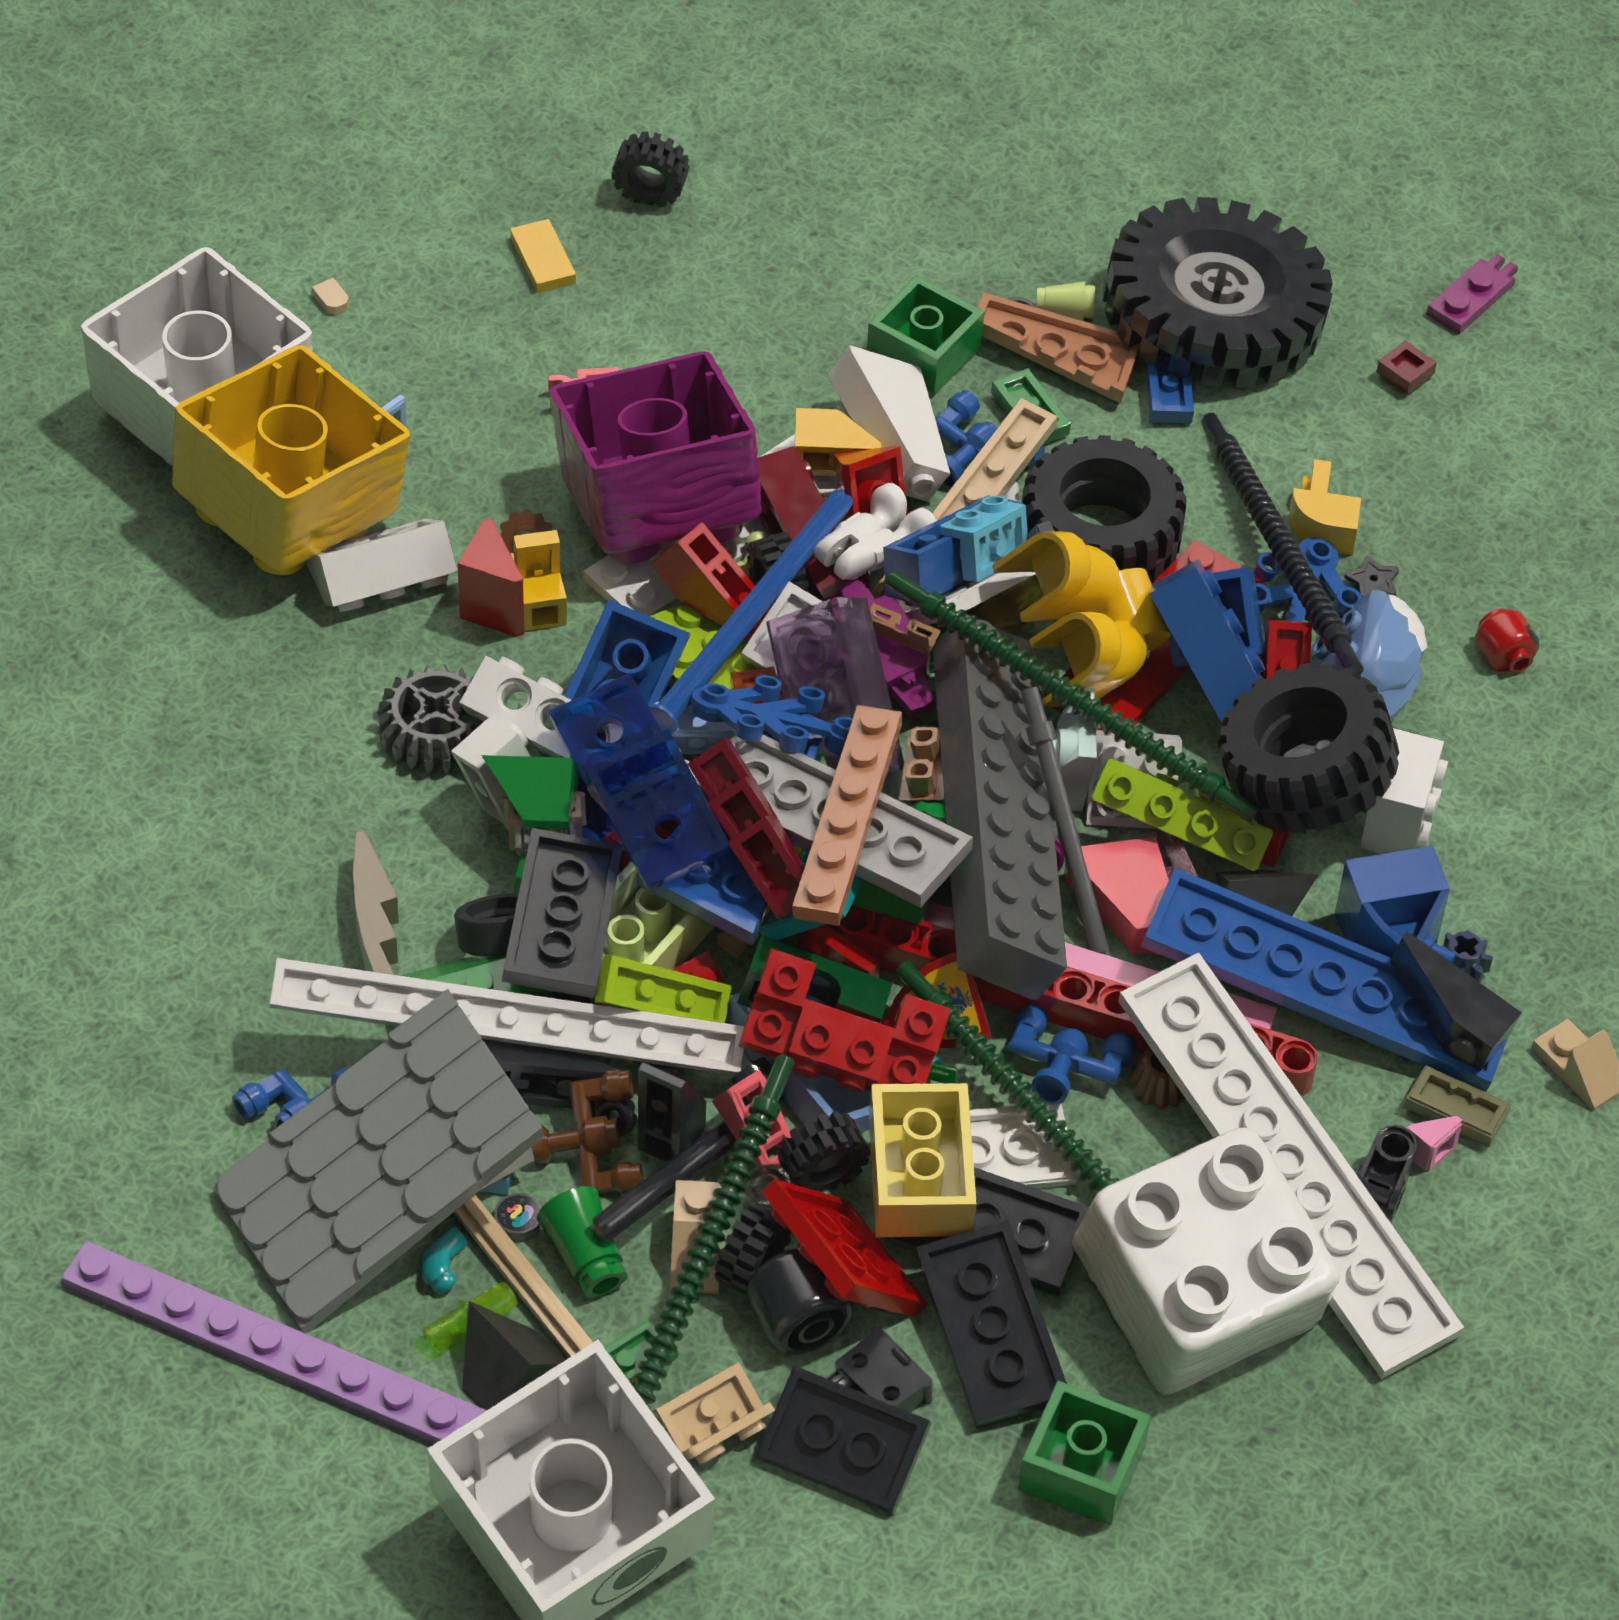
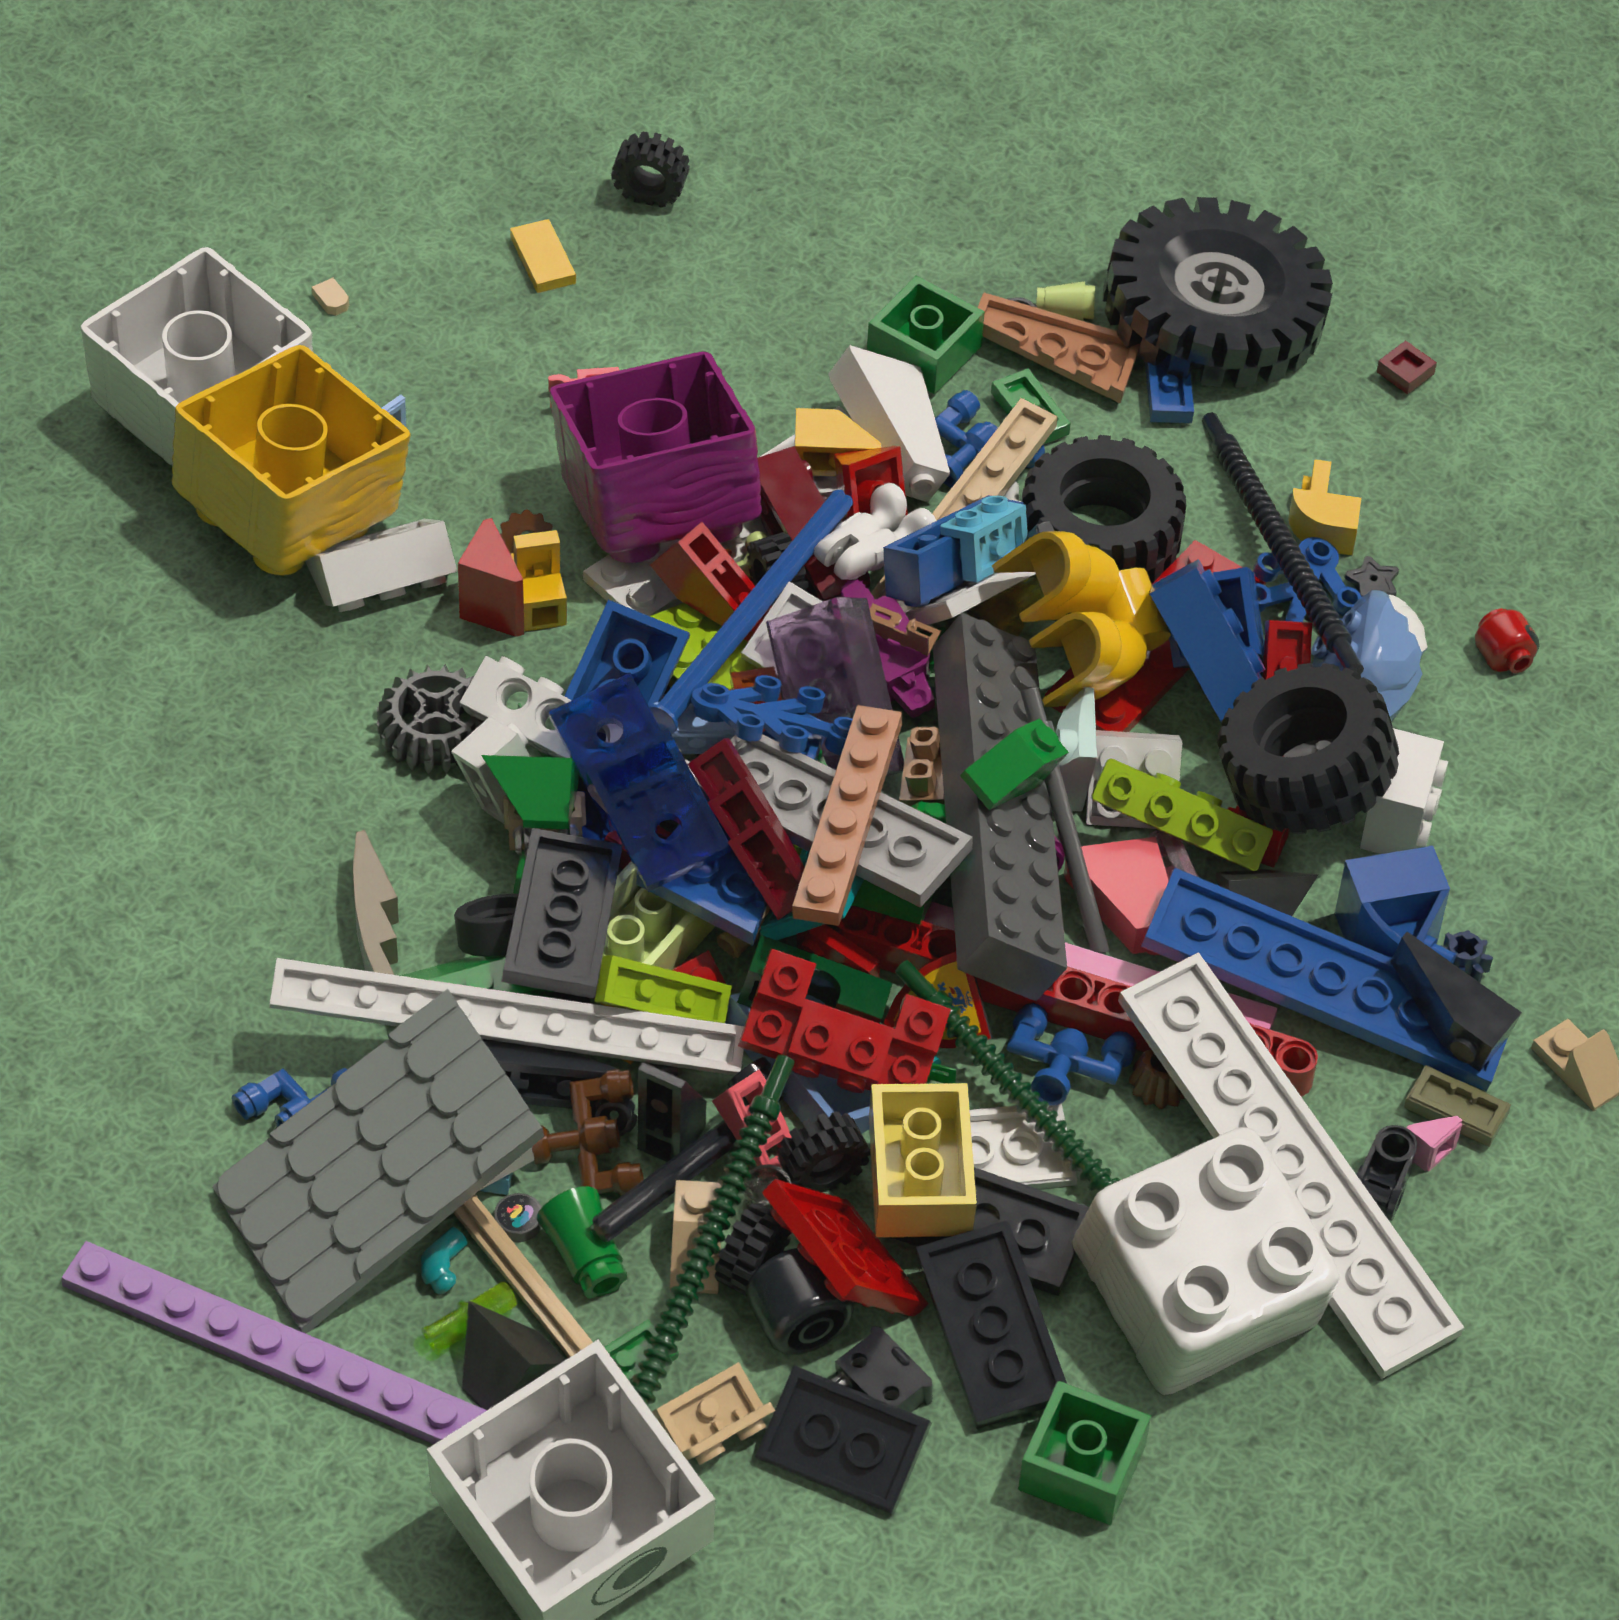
dark green hose [885,570,1262,825] -> none
magenta hinge [1426,254,1518,335] -> none
none -> green slope [960,718,1069,810]

